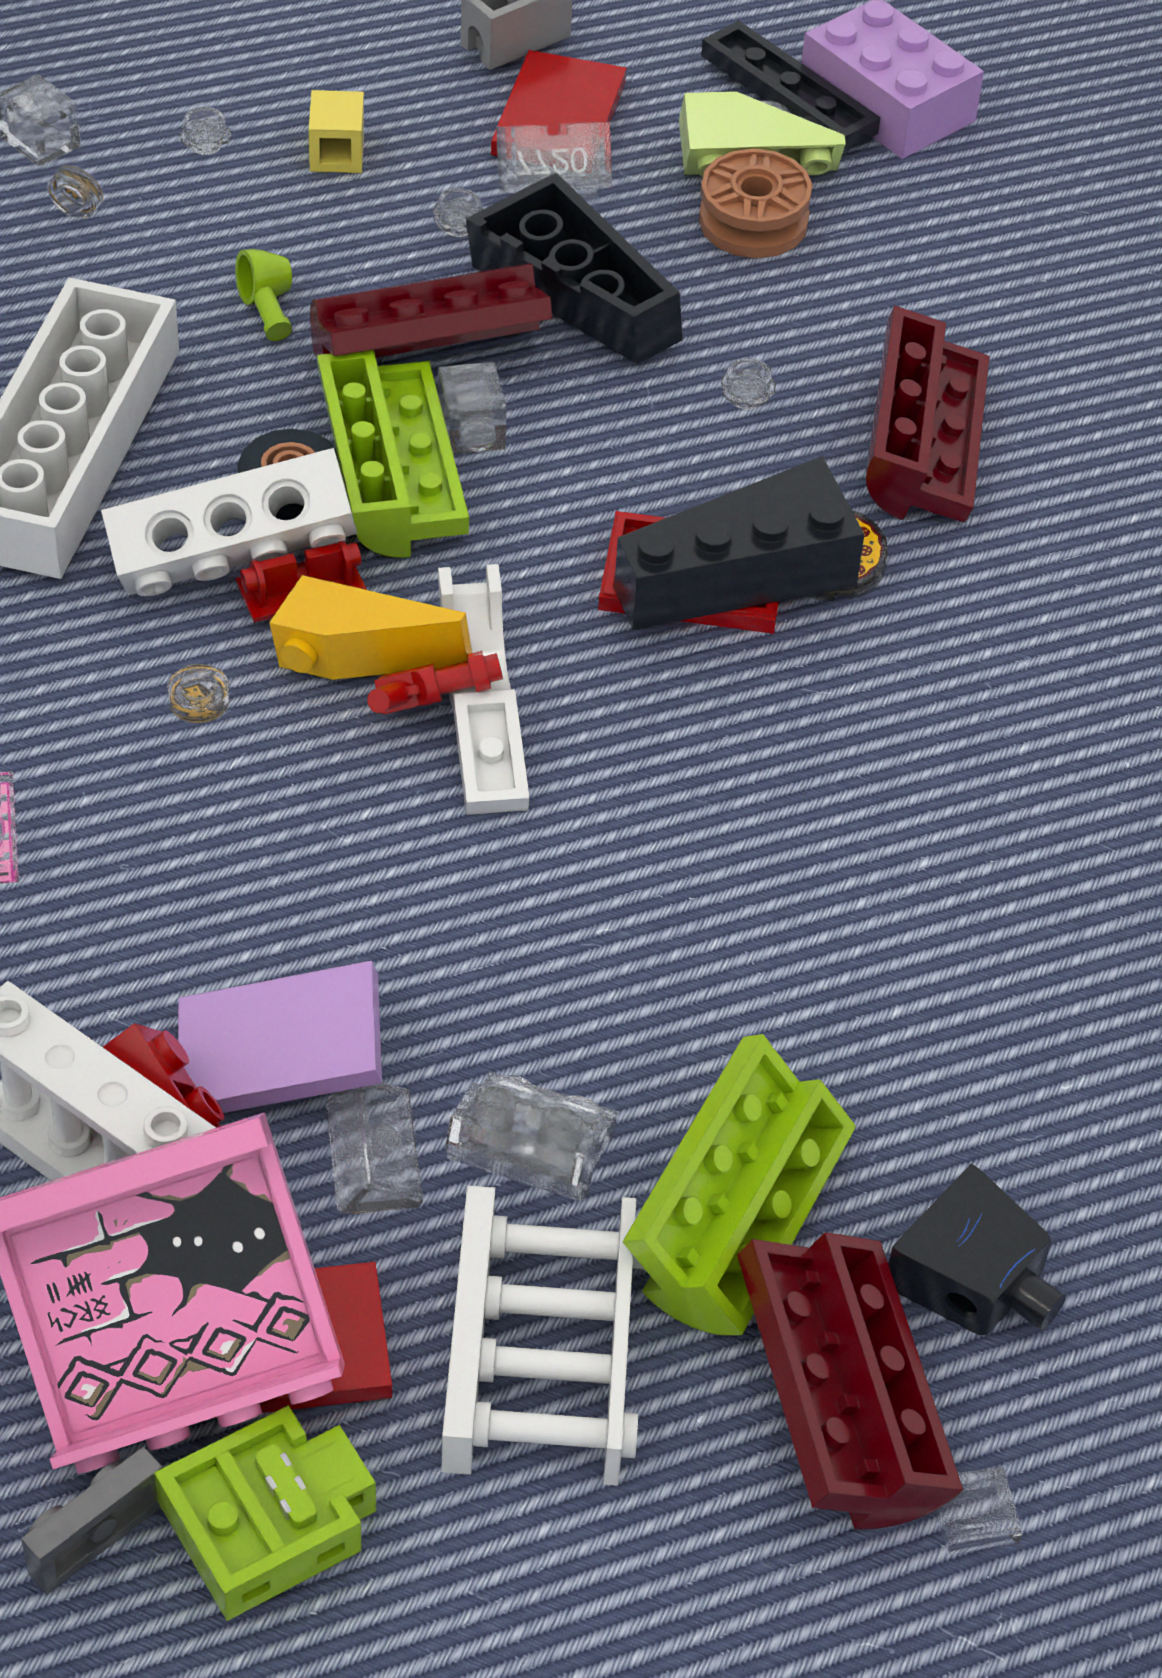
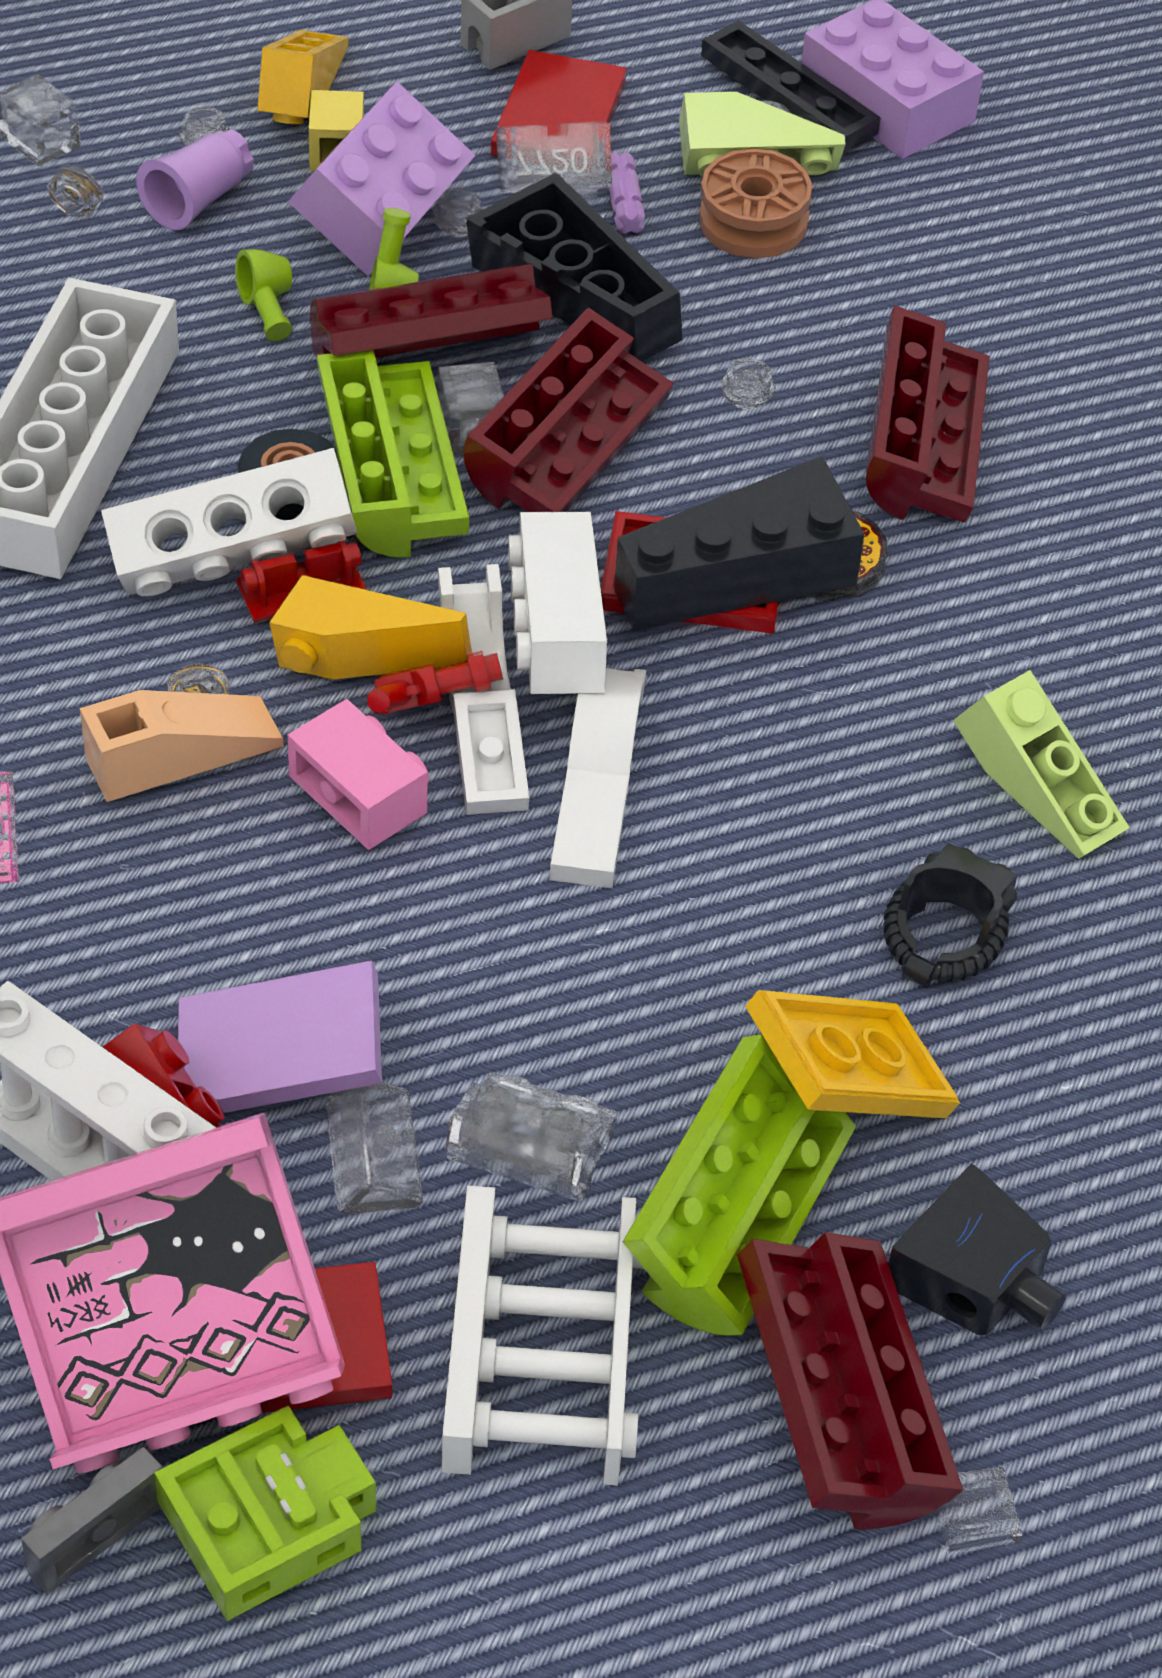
none -> light nougat slope [80,690,284,802]
none -> lavender plant [136,129,254,230]
none -> yellow slope [257,30,349,124]
none -> bright pink brick [287,699,429,850]
none -> lavender brick [288,81,475,276]
none -> lime bar [369,208,419,290]
none -> dark red brick [463,308,674,512]
none -> white brick [508,512,607,694]
none -> white piece [550,668,647,888]
none -> lavender axle [605,151,645,234]
none -> yellow tile [745,990,960,1118]
none -> black piece [883,843,1018,988]
none -> yellowish green slope [953,670,1130,859]

